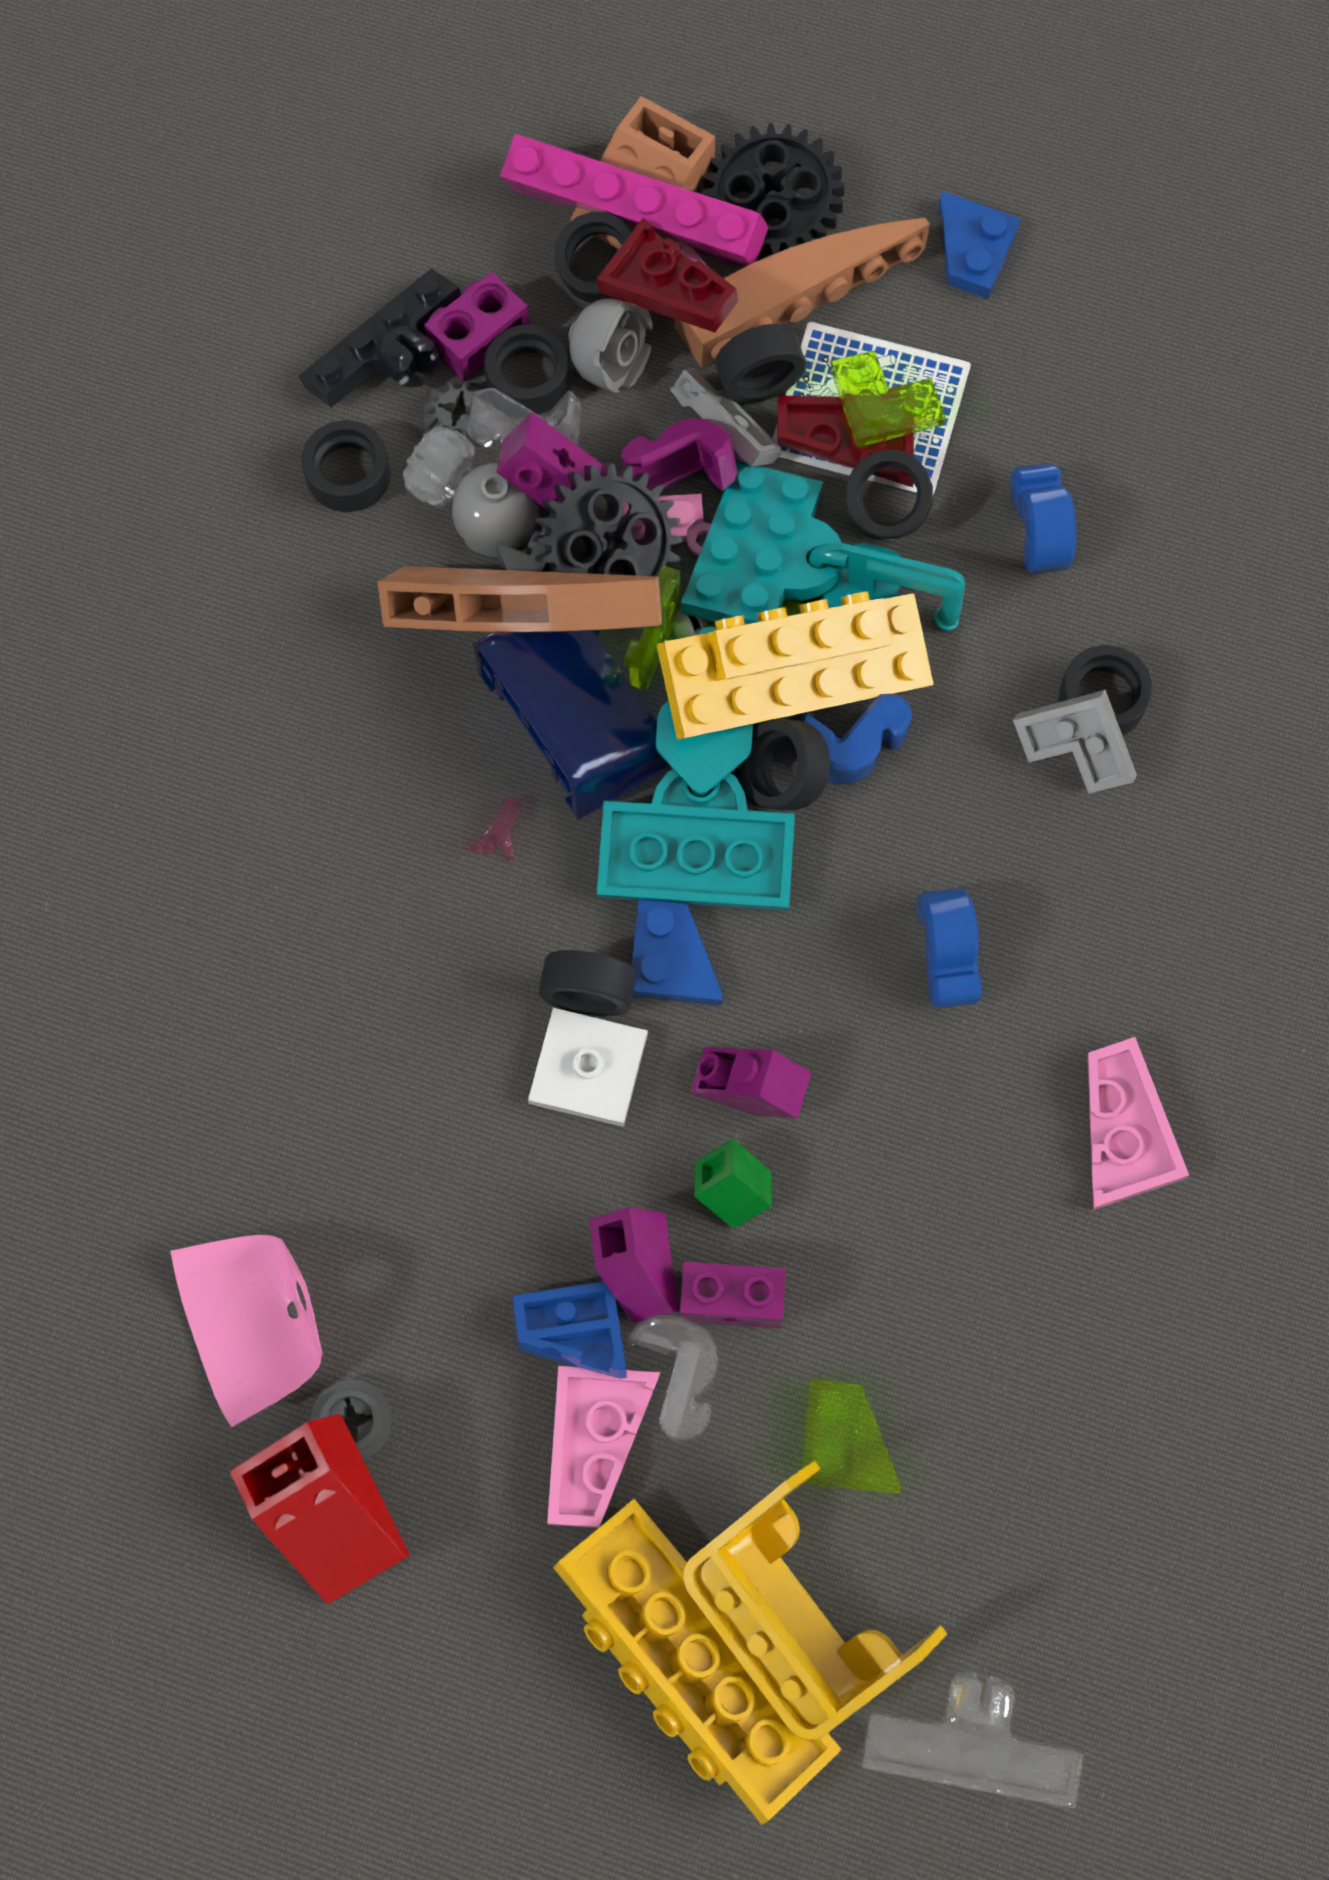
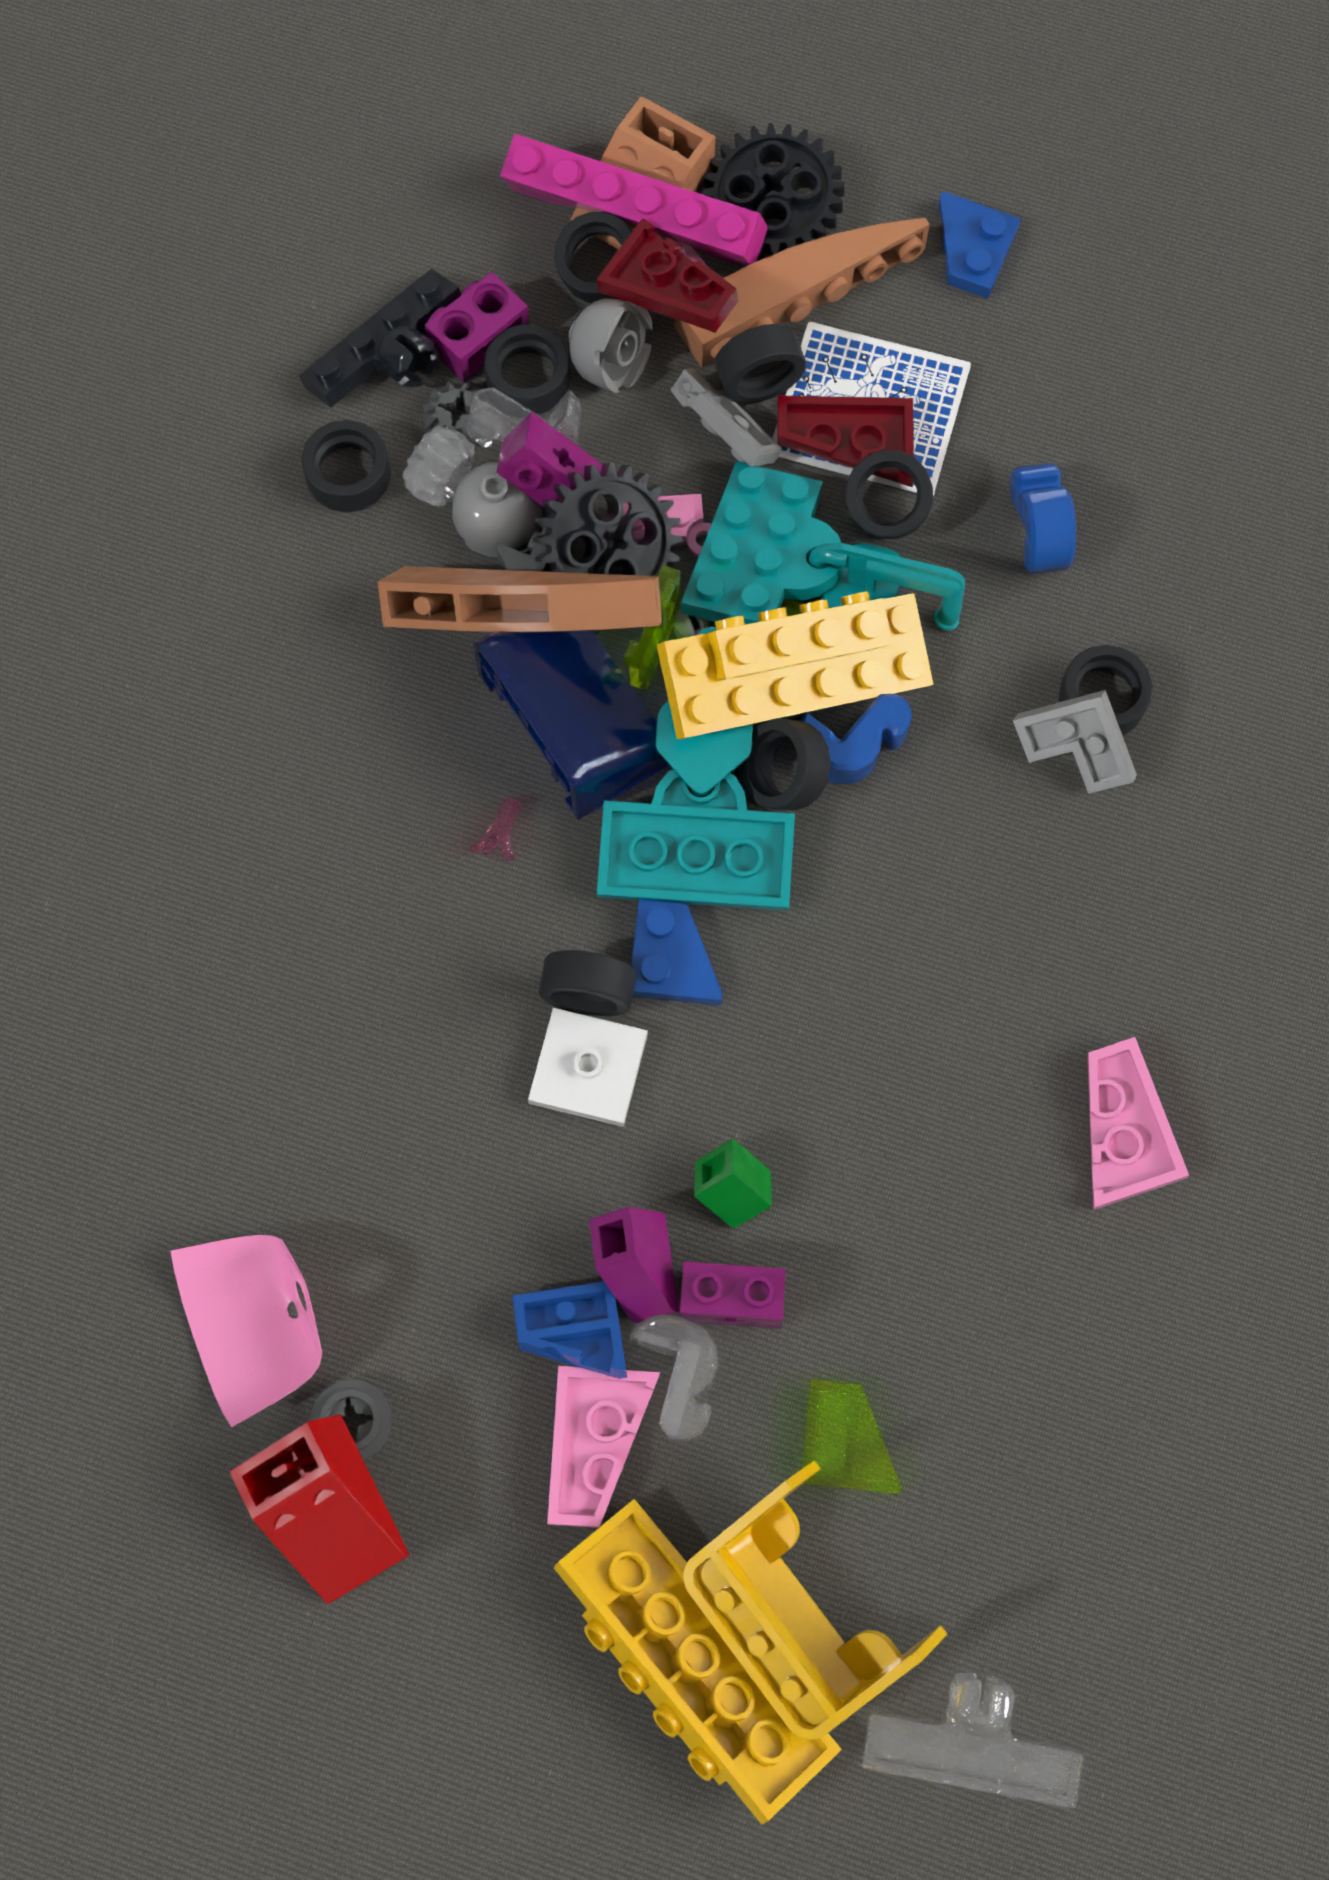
magenta animal [621,418,737,491] -> none
magenta slope [690,1047,811,1119] -> none
clear neon green plate [830,350,946,447] -> none
blue animal [916,888,982,1008] -> none

